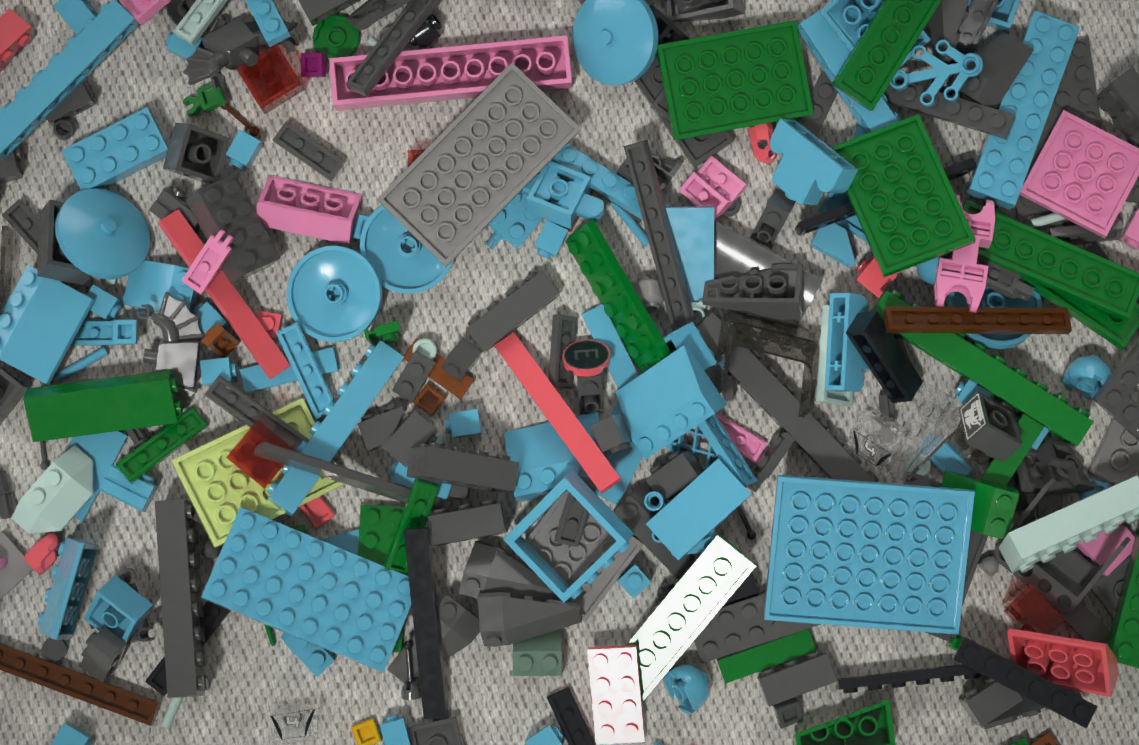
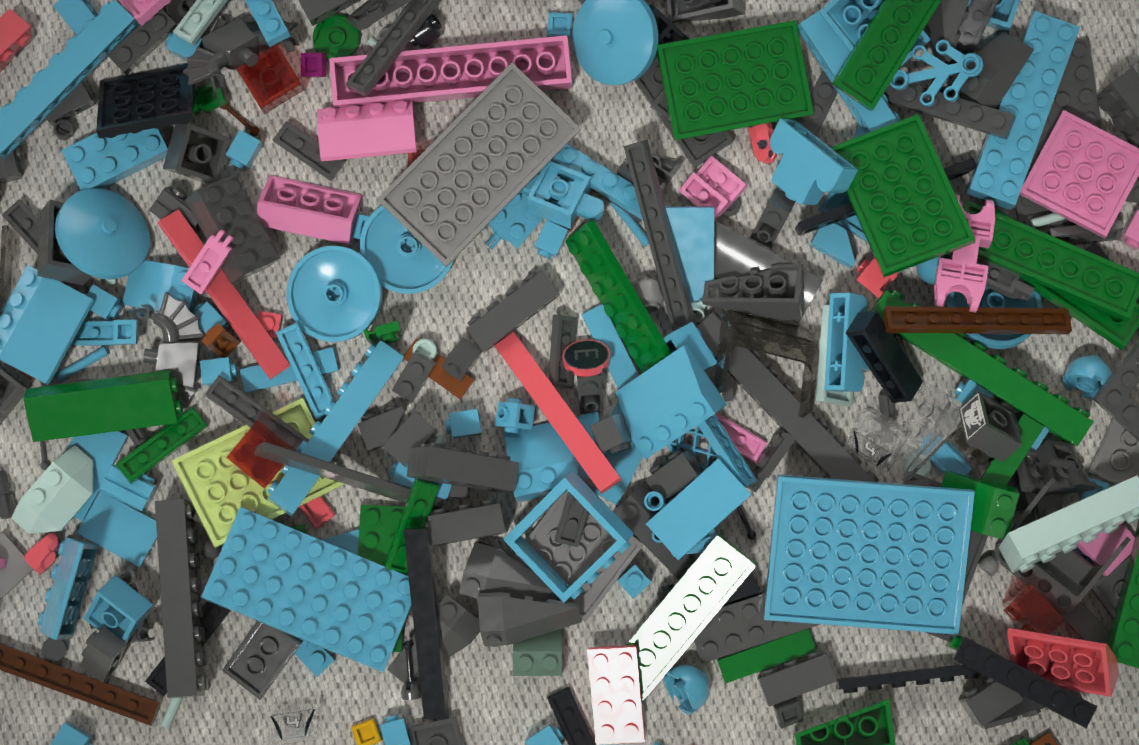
dark orange tile [413,383,446,417] -> none
none -> medium azure tile [77,491,157,568]
none -> black plate [96,64,195,139]
none -> dark grey brick [107,9,177,75]
none -> dark grey tile [222,621,303,700]
none -> bright pink slope [317,100,417,162]
none -> medium azure brick [495,398,535,434]
none -> medium azure tile [547,12,573,38]

